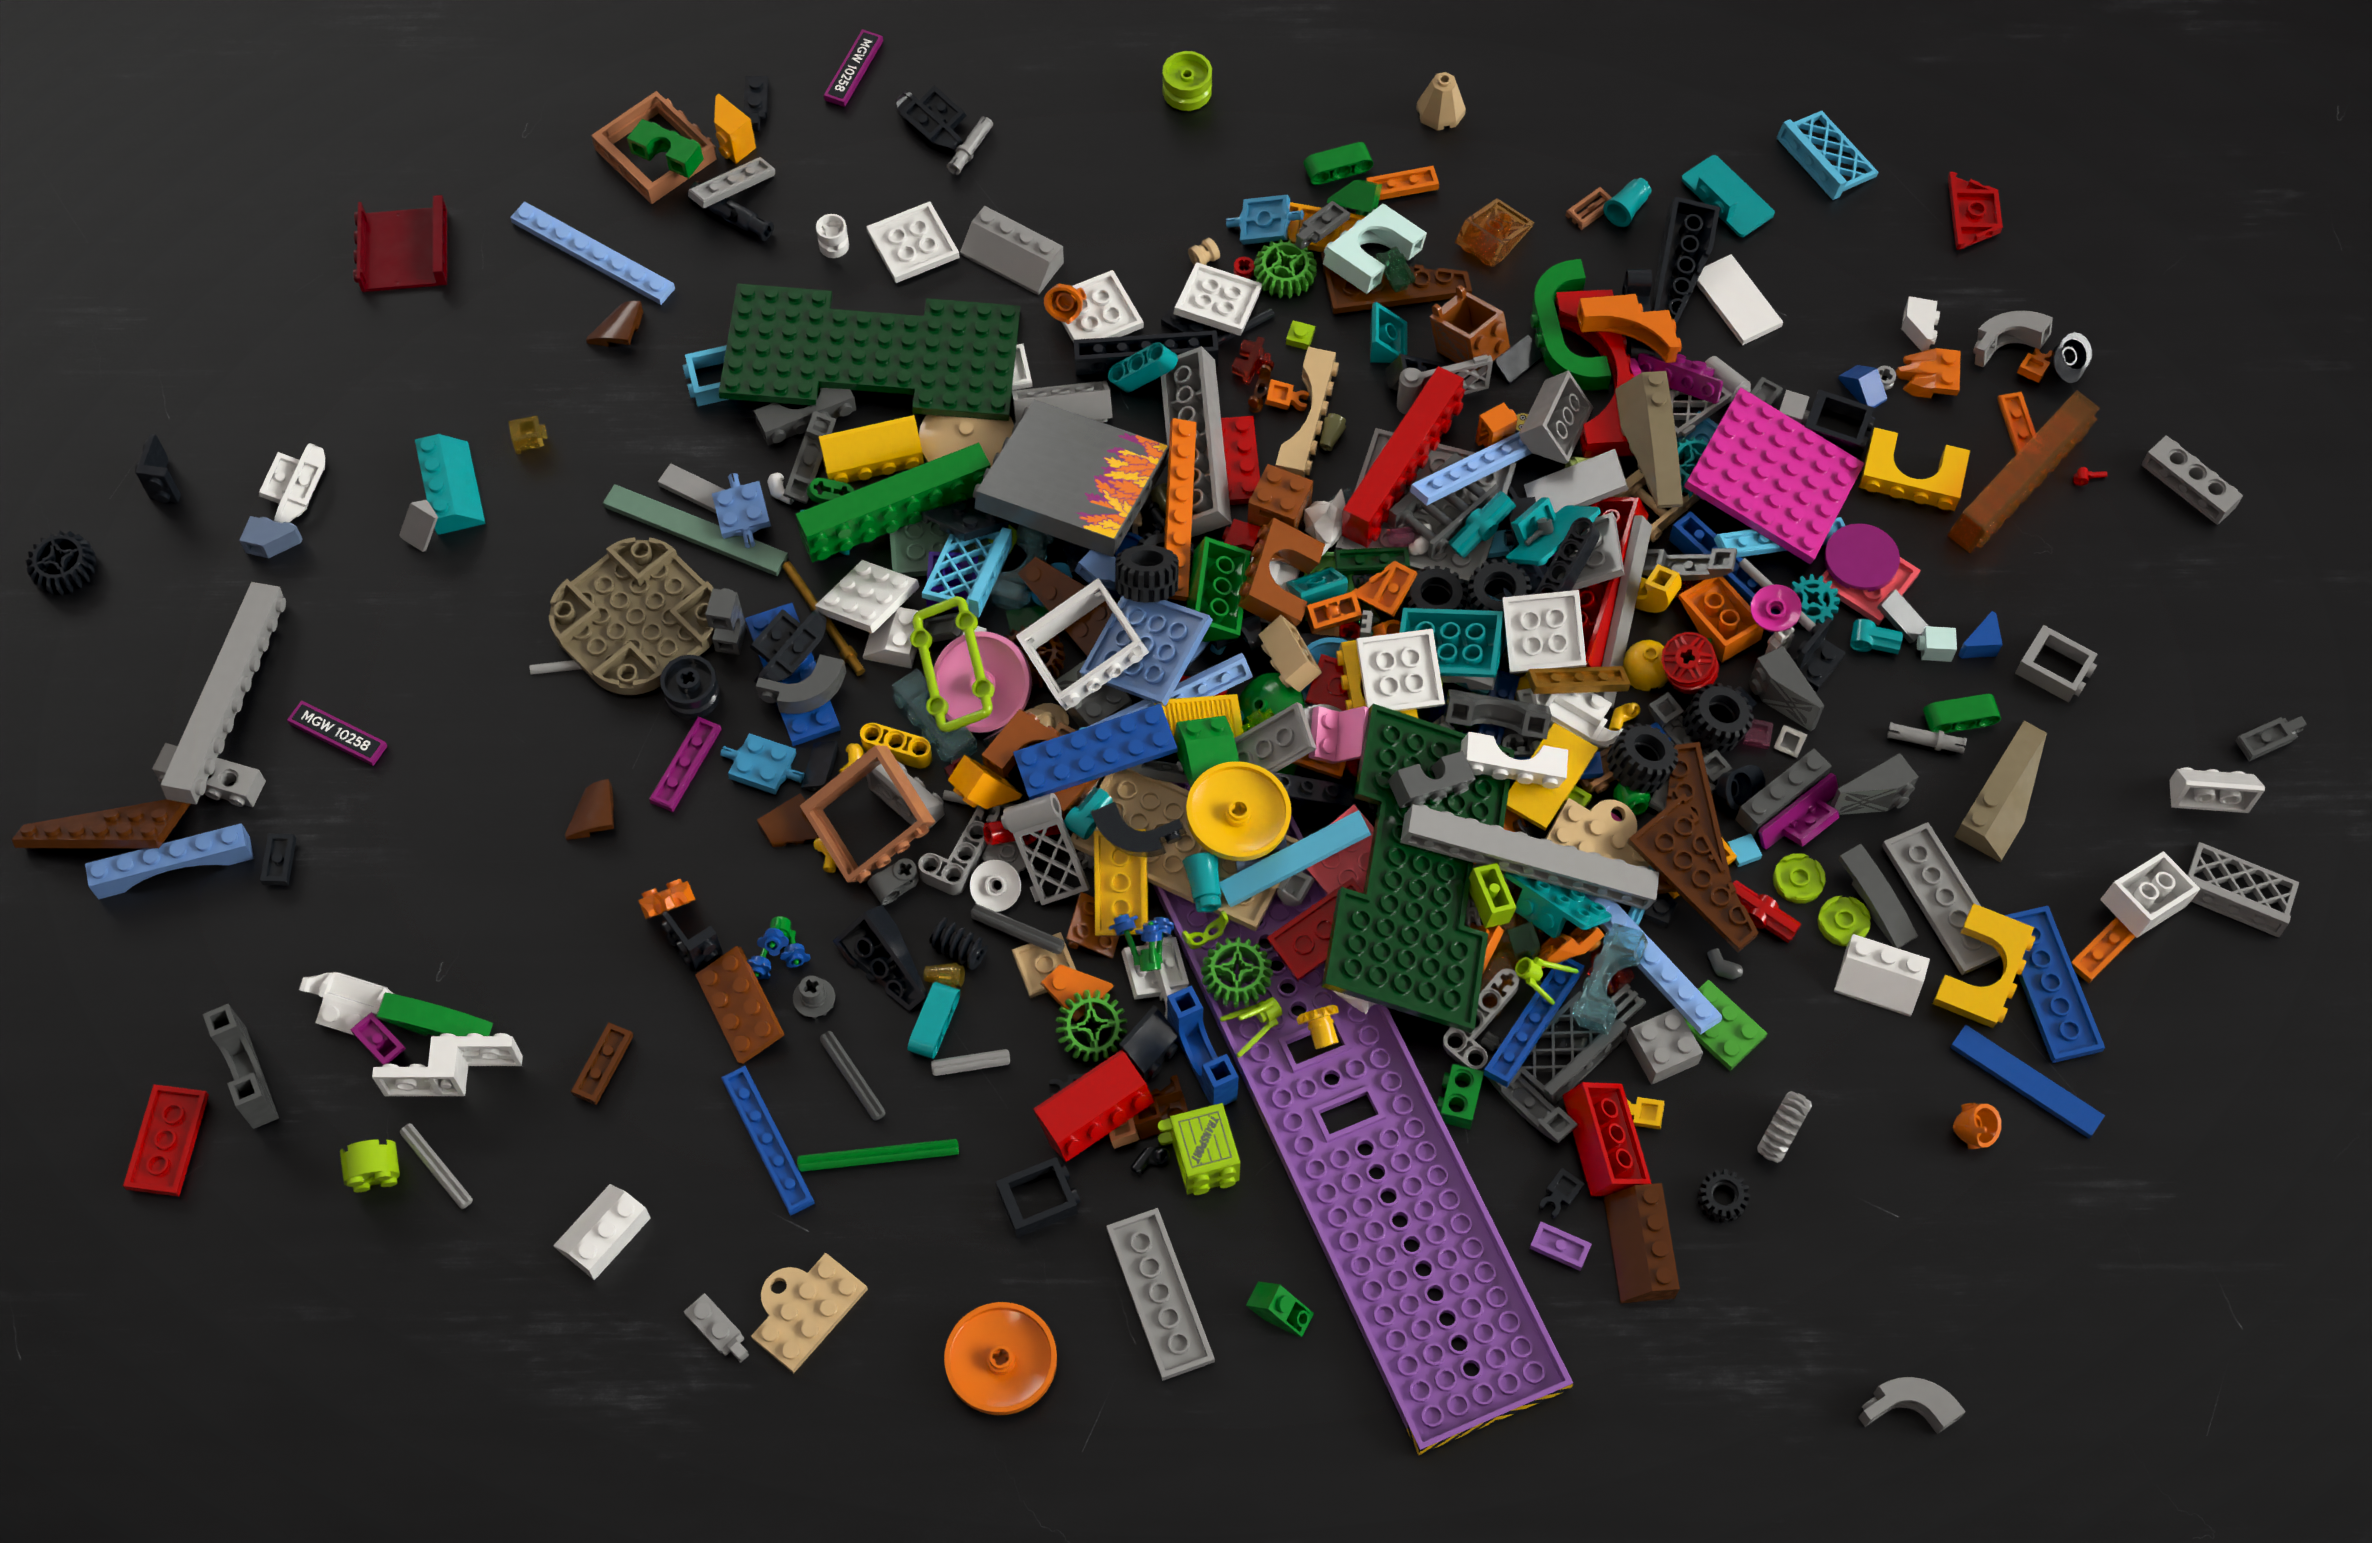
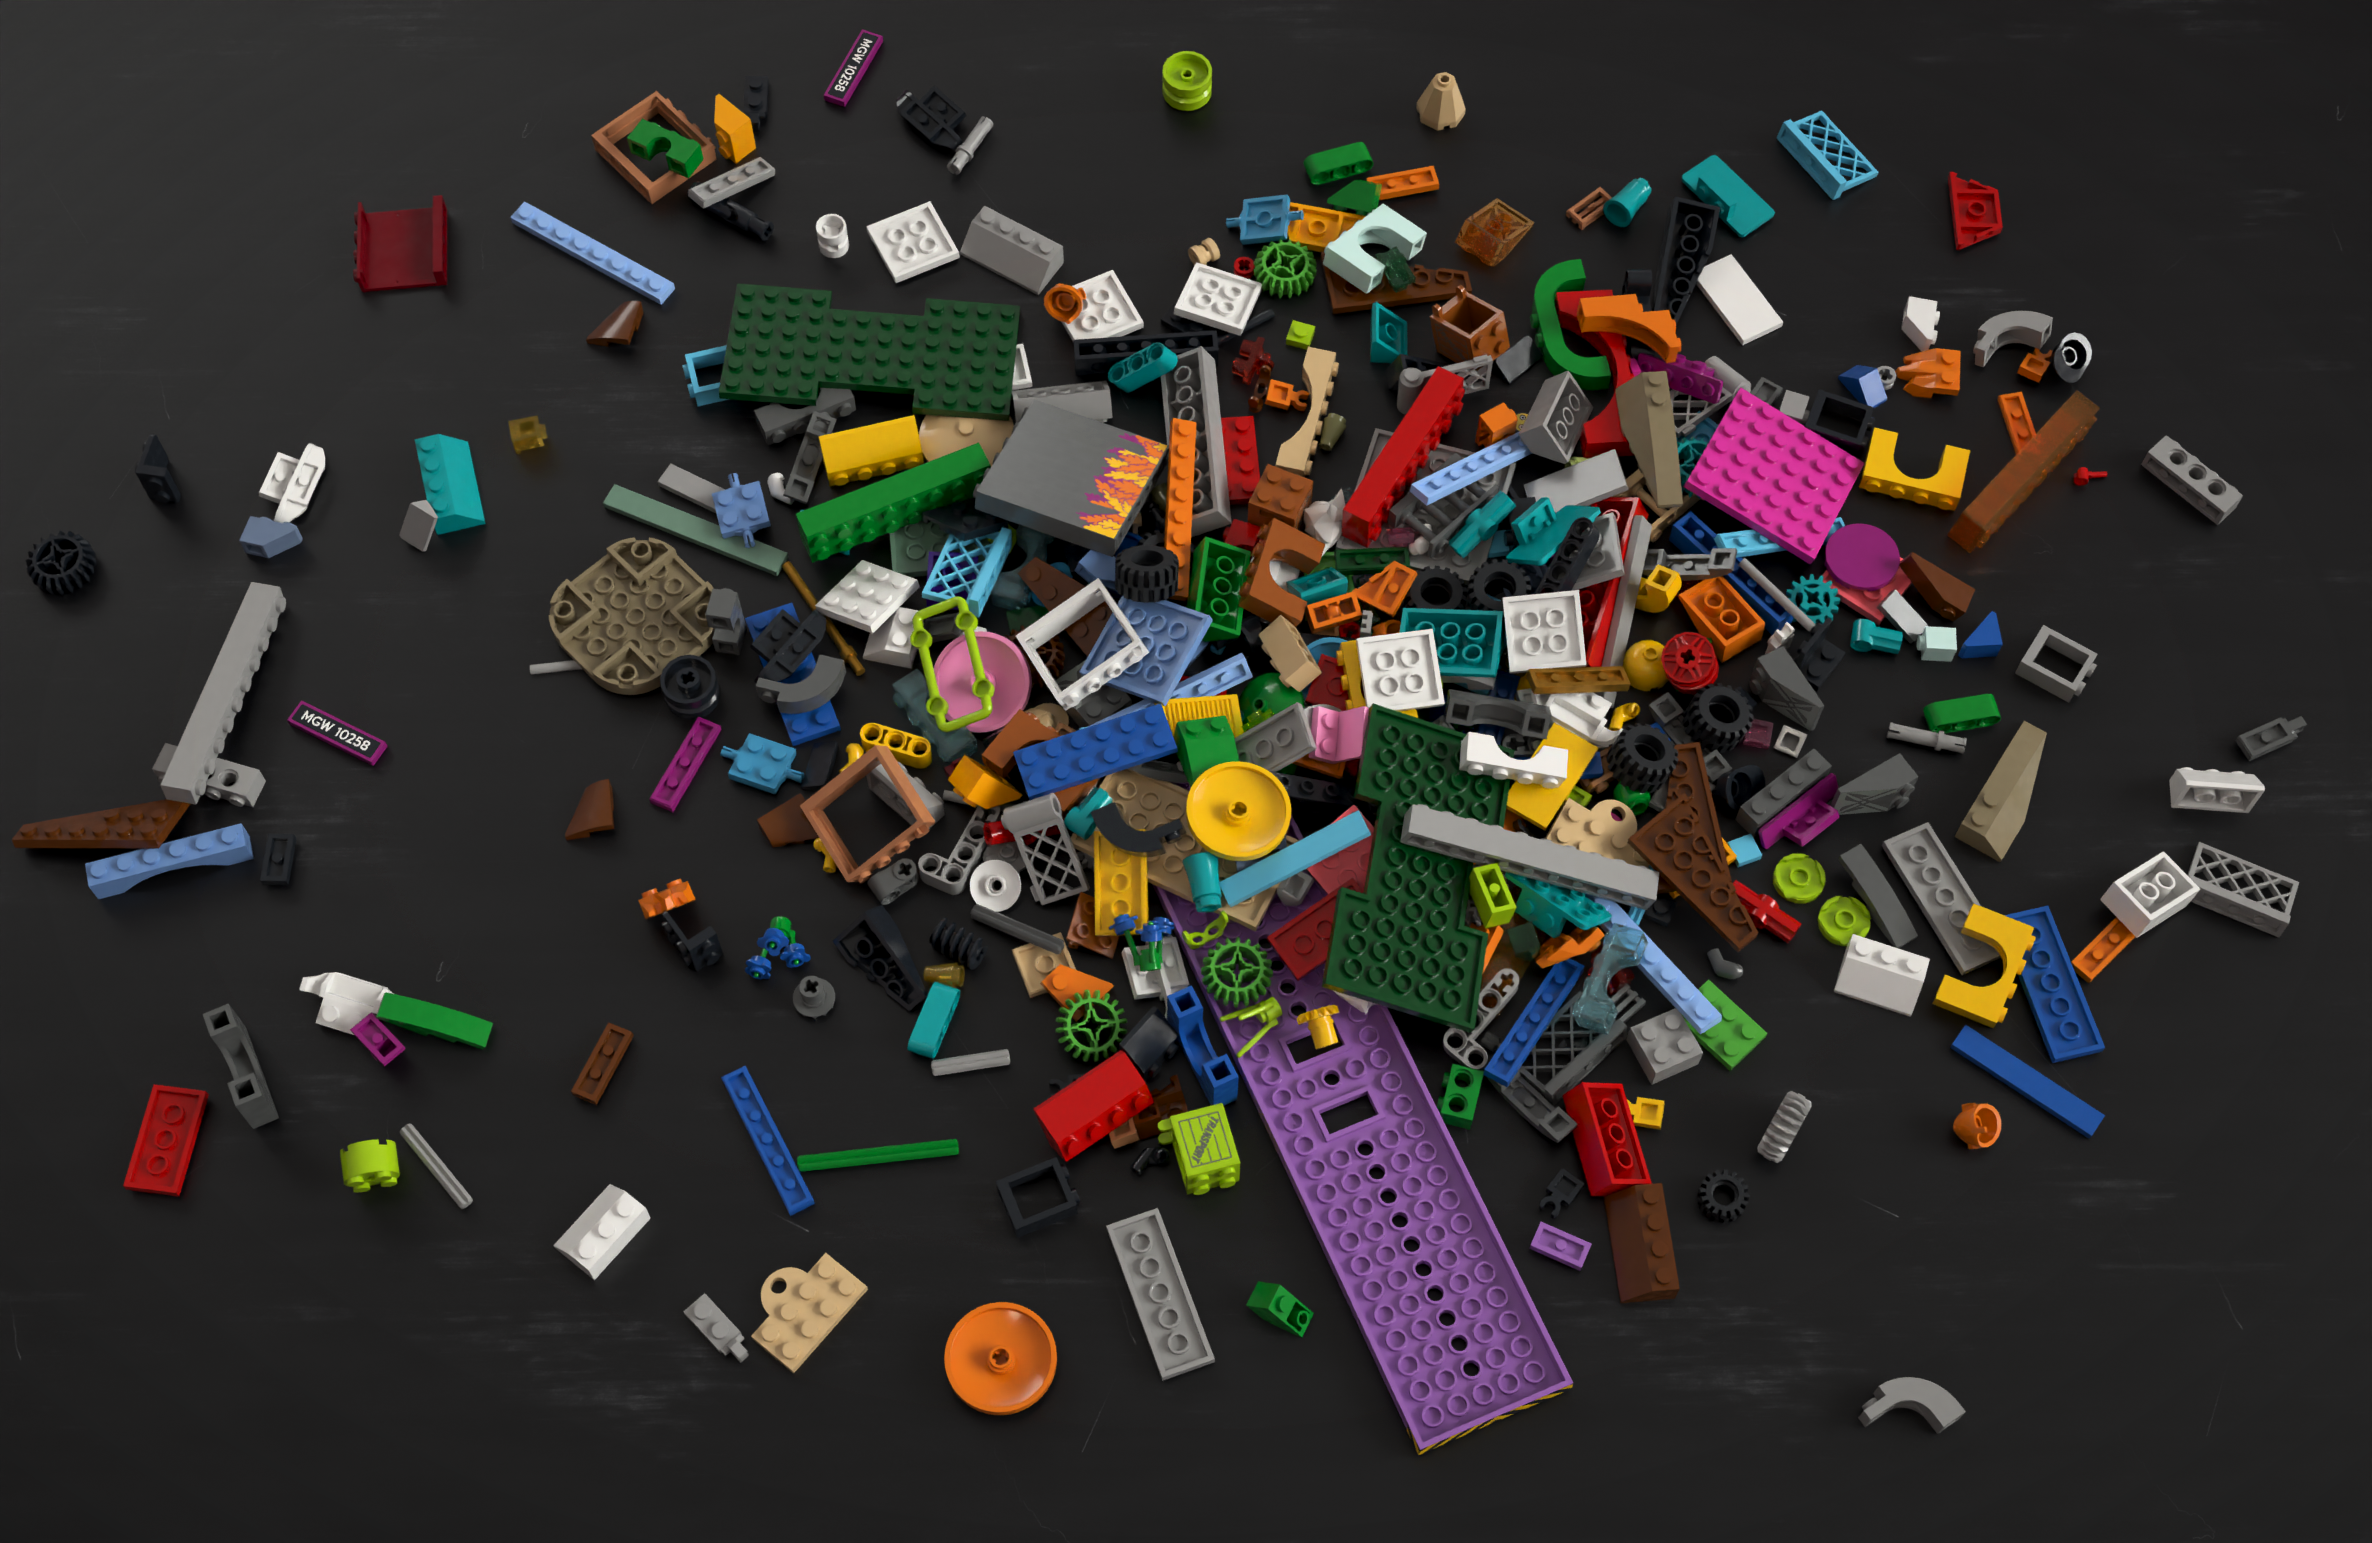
white bracket [372,1033,523,1096] -> none
dark orange plate [695,946,785,1064] -> none
green beam [807,478,854,503] -> none
dark grey axle [820,1031,885,1121] -> none
dark grey hinge [1295,201,1350,250] -> none
dark grey arch [1388,751,1476,809] -> none
lime plant [1515,957,1578,1005] -> none
dark grey hand [1524,517,1554,546] -> none
dark pink dish [1751,585,1802,632] -> none
none -> reddish brown slope [1899,552,1975,622]

